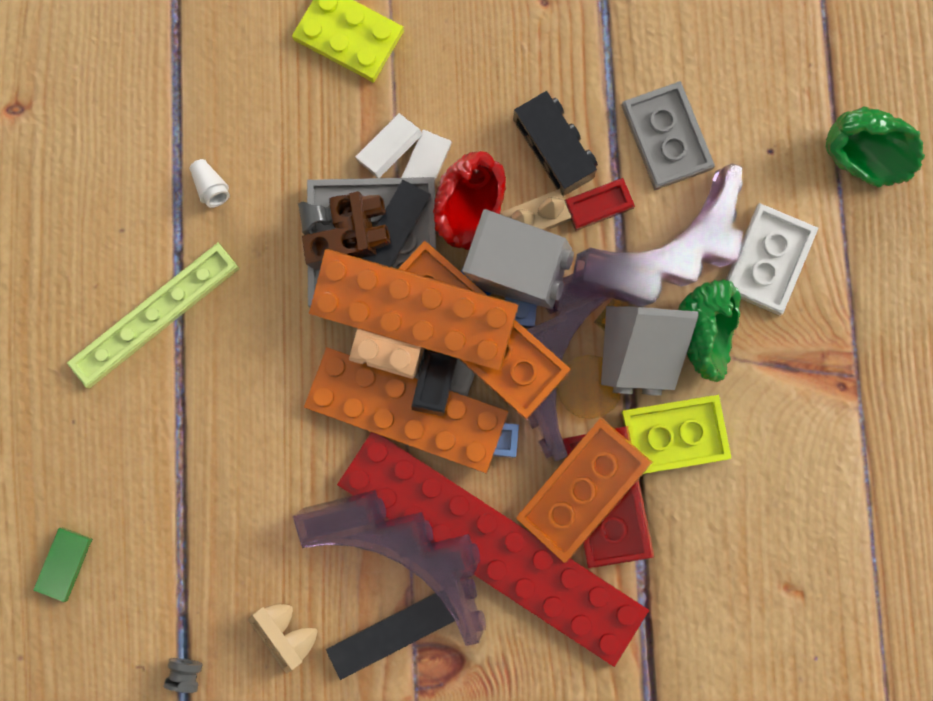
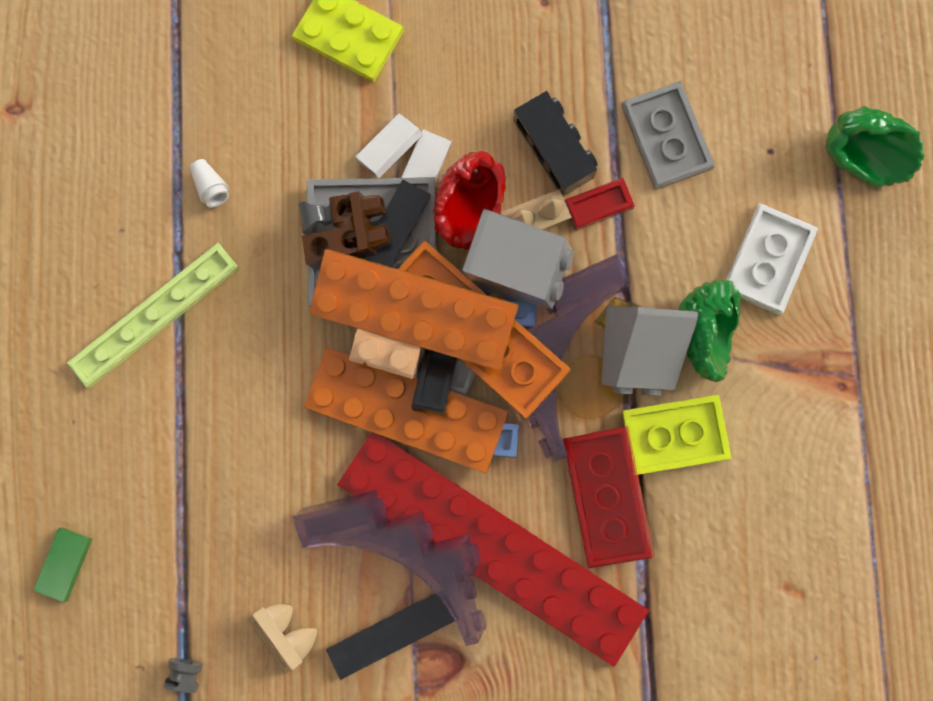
orange plate [516,418,653,563] -> none
arch [571,163,743,307] -> none

